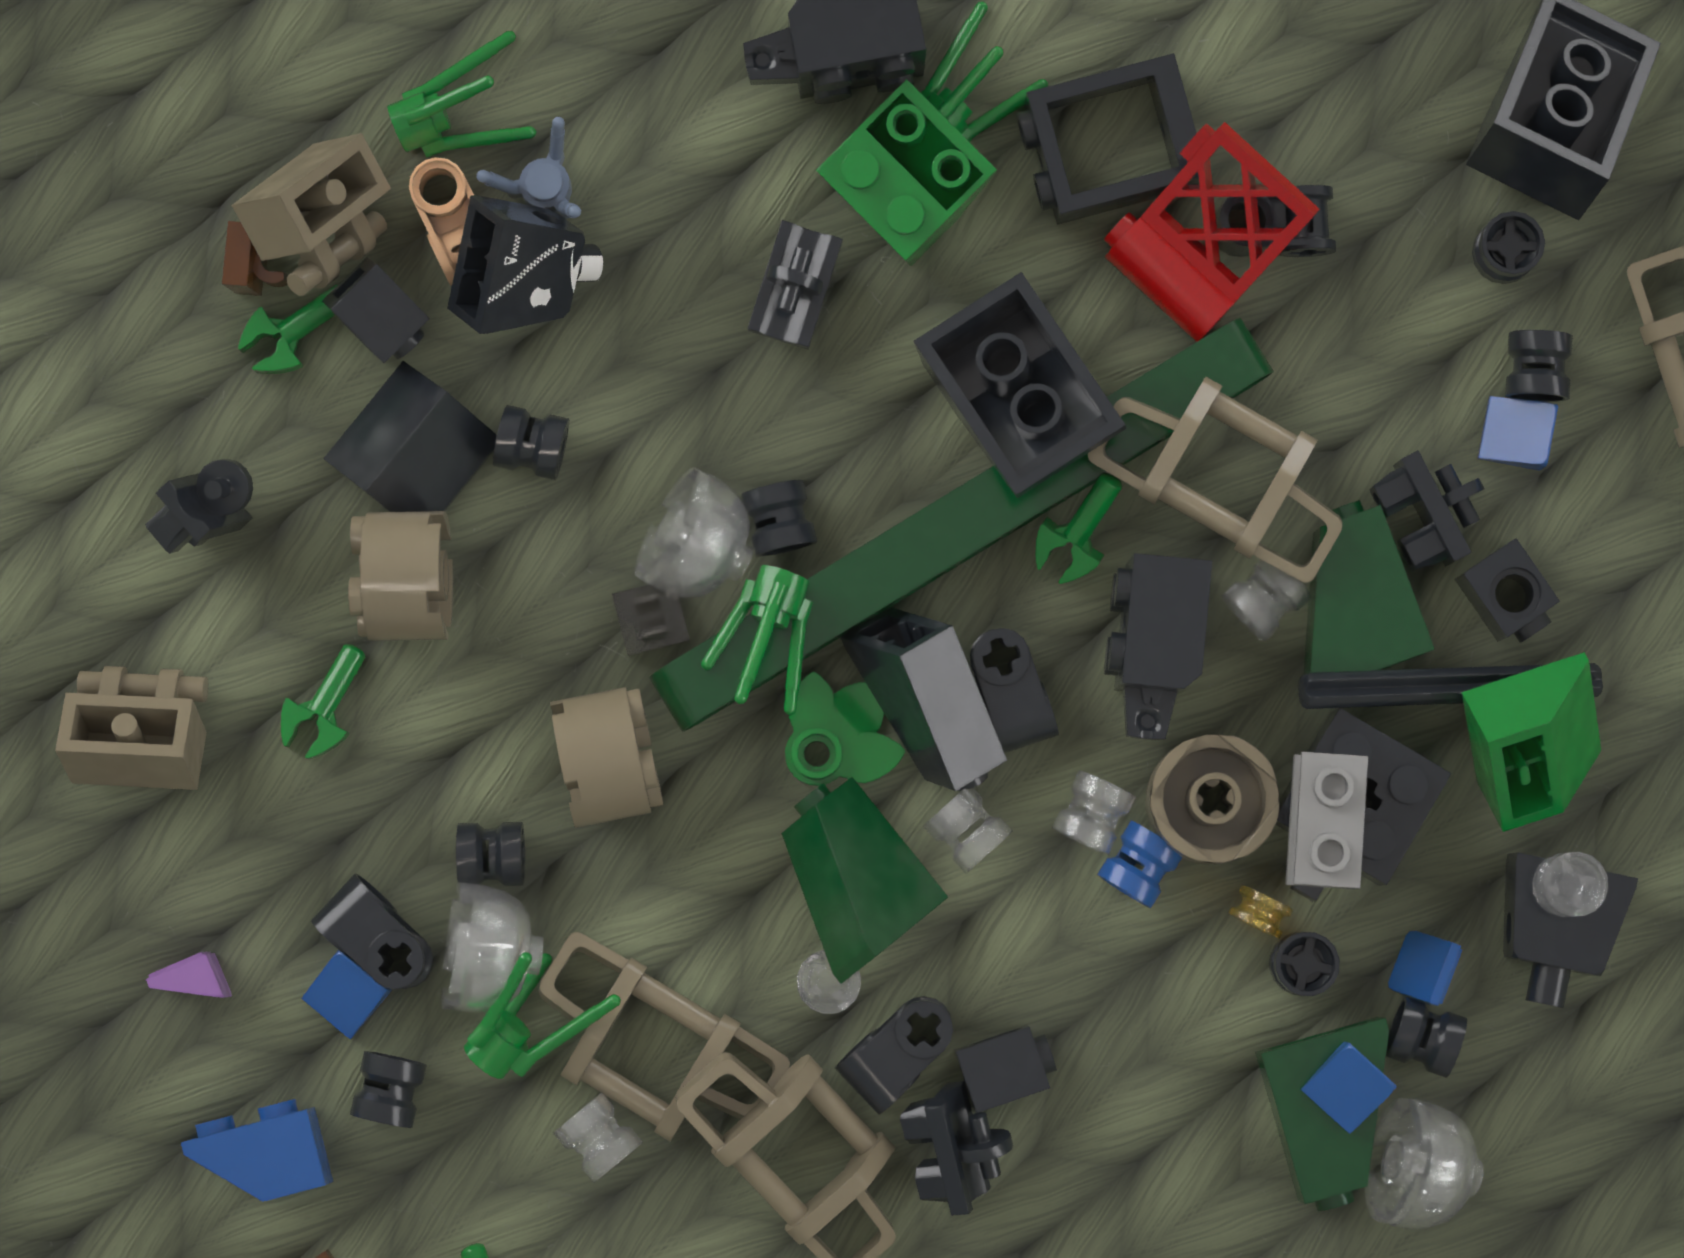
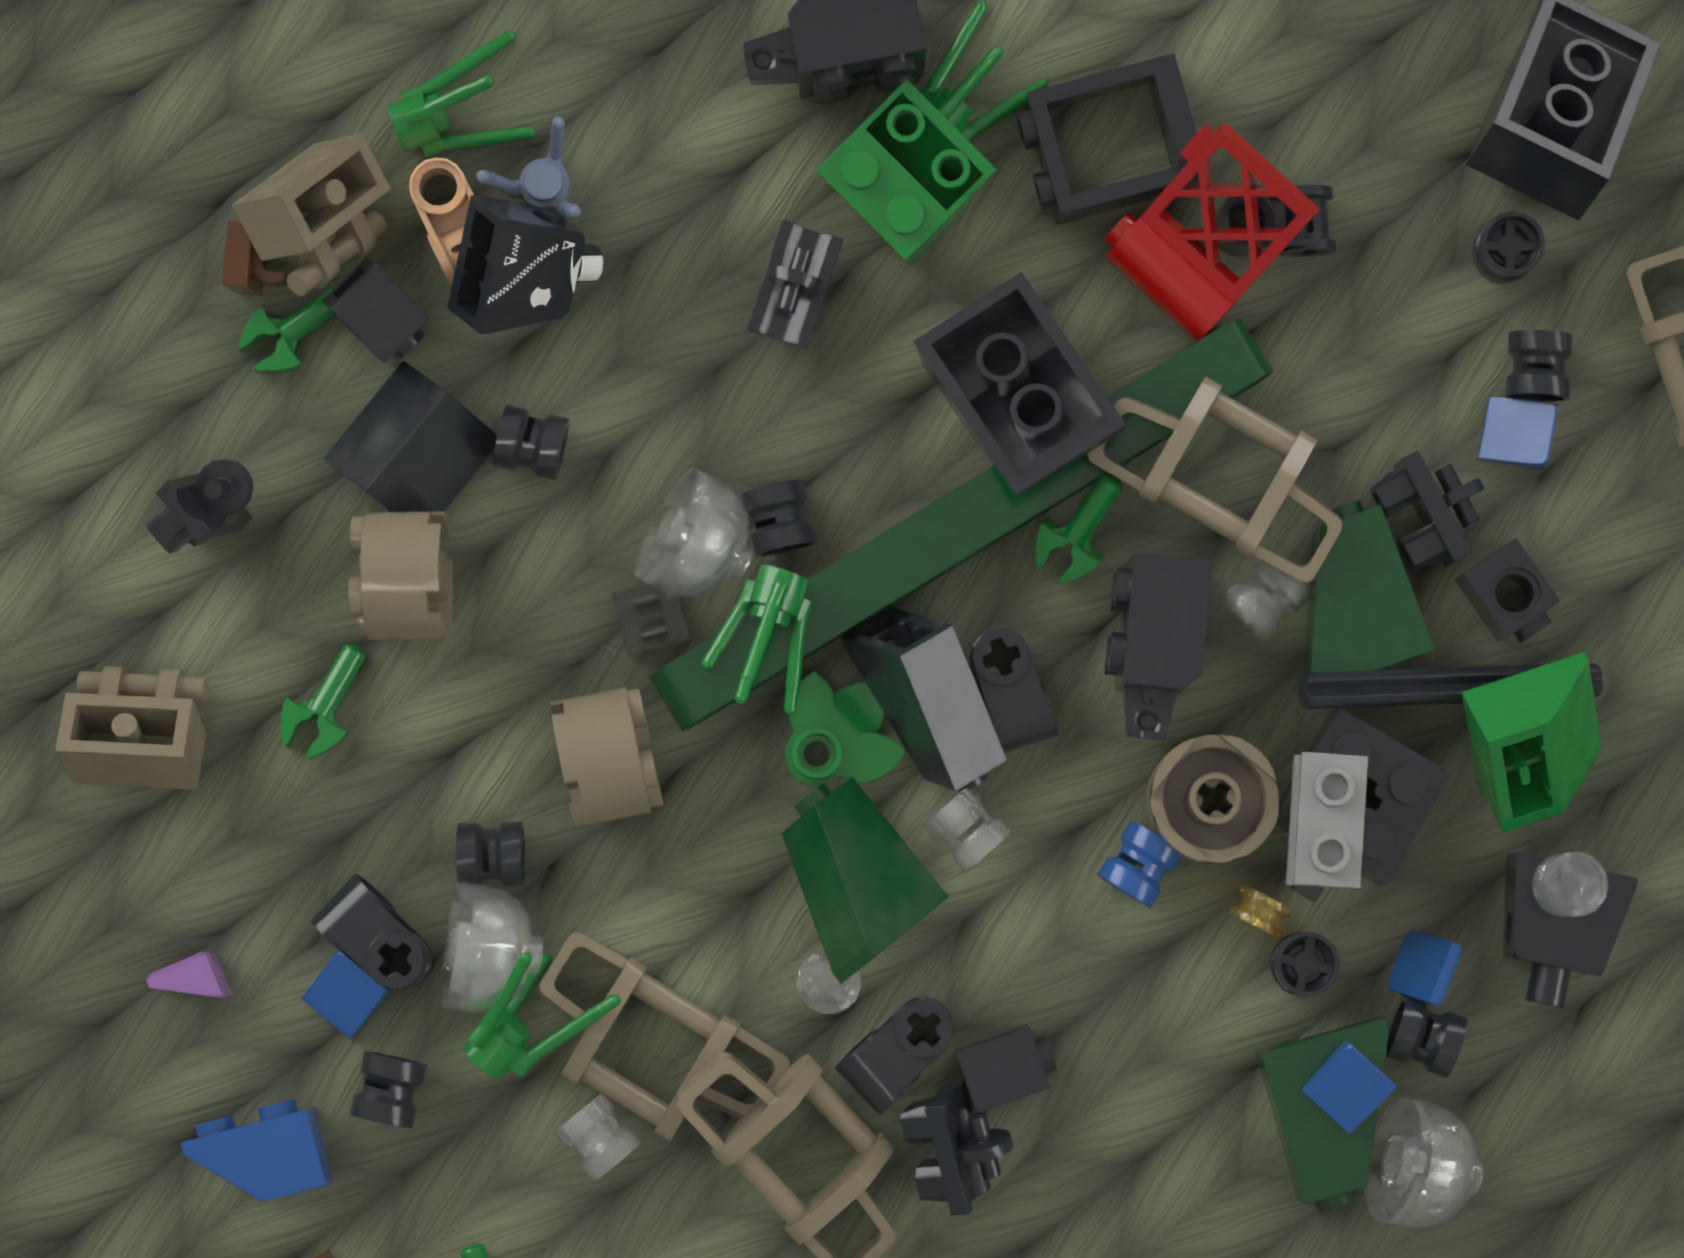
clear wheel [1052,770,1136,855] -> none

